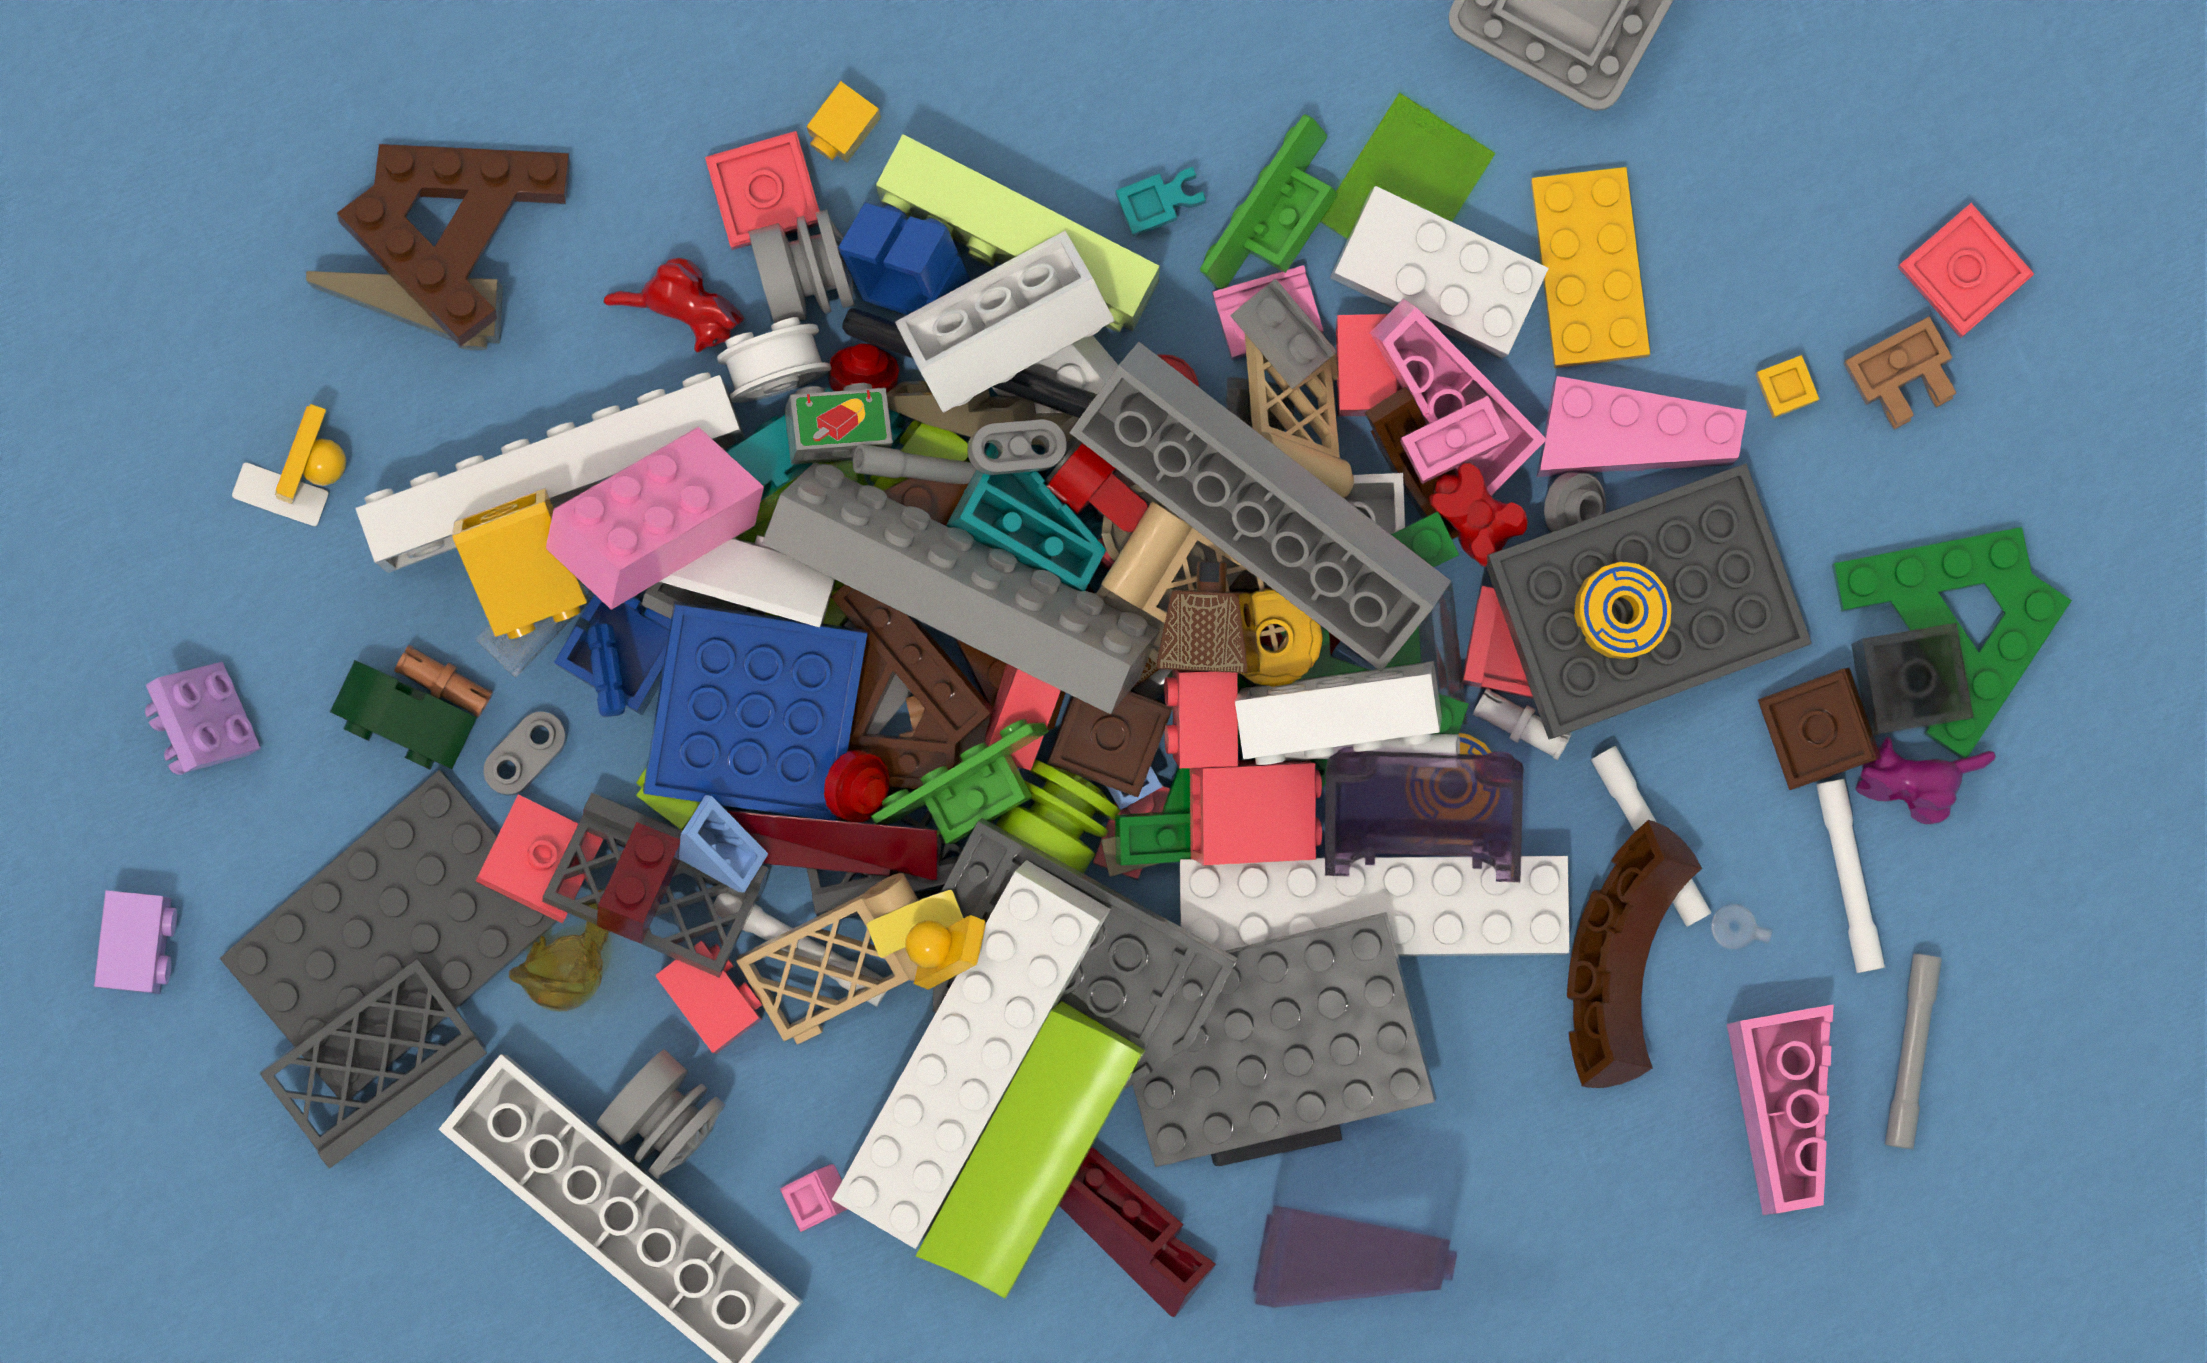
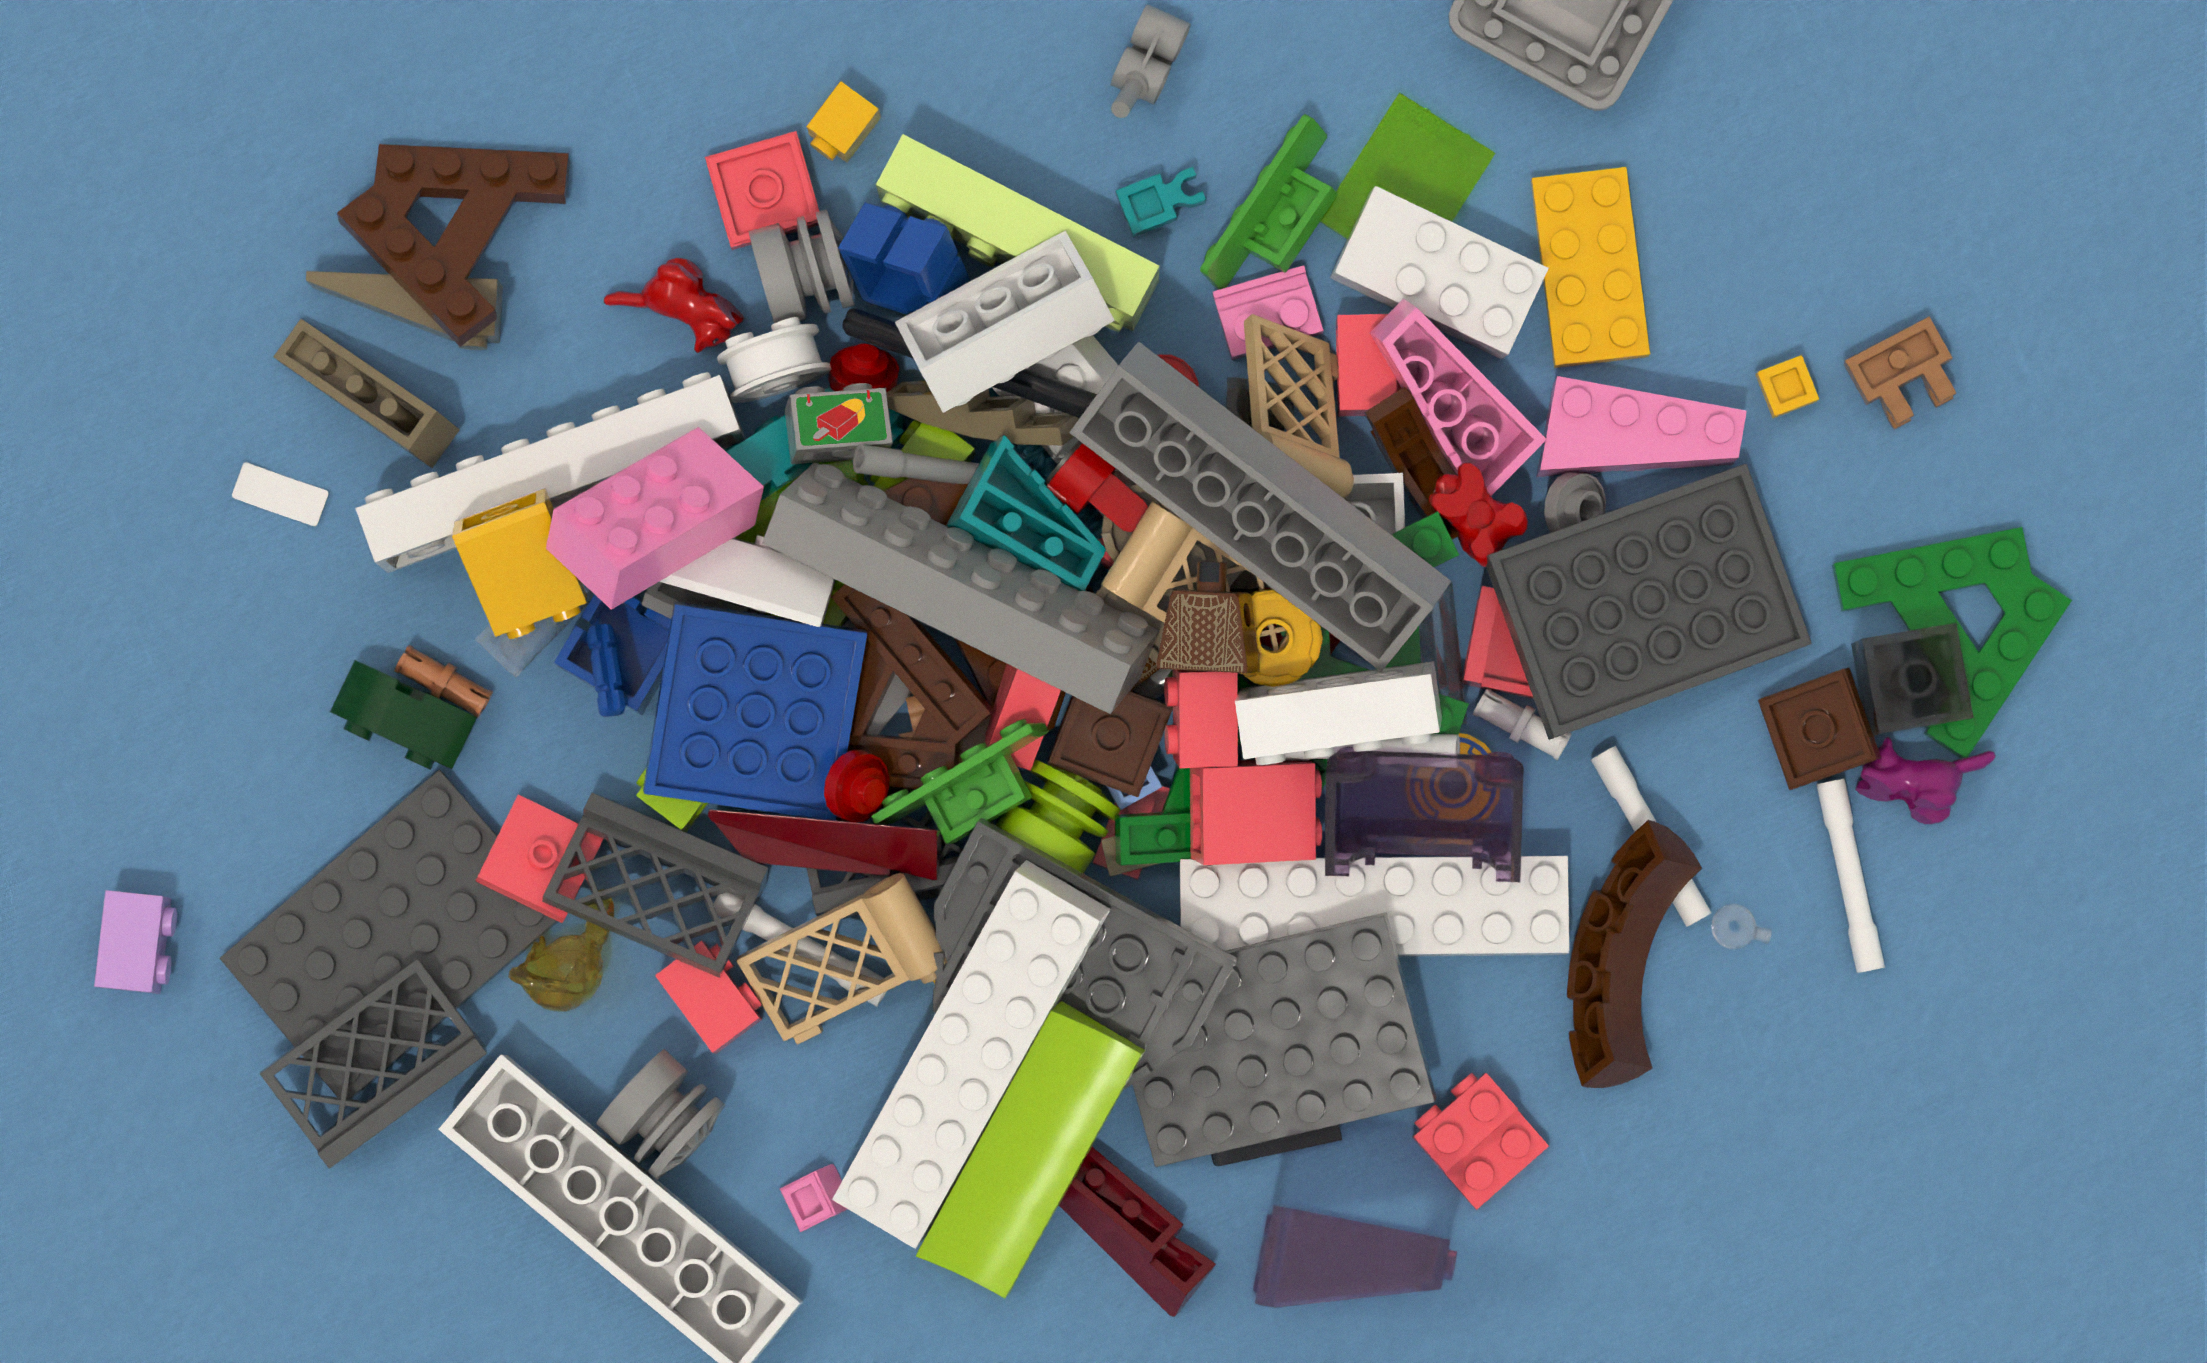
lavender plate [145,662,261,775] -> none
yellow tile [275,404,347,504] -> none
light grey plate [484,712,567,796] -> none
dark red brick [597,822,680,944] -> none
light blue slope [679,795,768,893] -> none
light yellow sticker [867,890,963,958] -> none
yellow tile [905,915,986,990] -> none
light grey plate [967,419,1067,475] -> none
light grey plate [1230,279,1337,389] -> none
bright pink plate [1400,396,1510,484] -> none
yellow tile [1574,562,1672,660] -> none
bright pink wedge [1727,1004,1834,1215] -> none
light grey piece [1885,954,1942,1150] -> none
coral plate [1898,203,2034,338] -> none
none -> dark tan slope [273,319,460,468]
none -> light grey beam [1110,4,1191,118]
none -> coral plate [1412,1072,1549,1210]

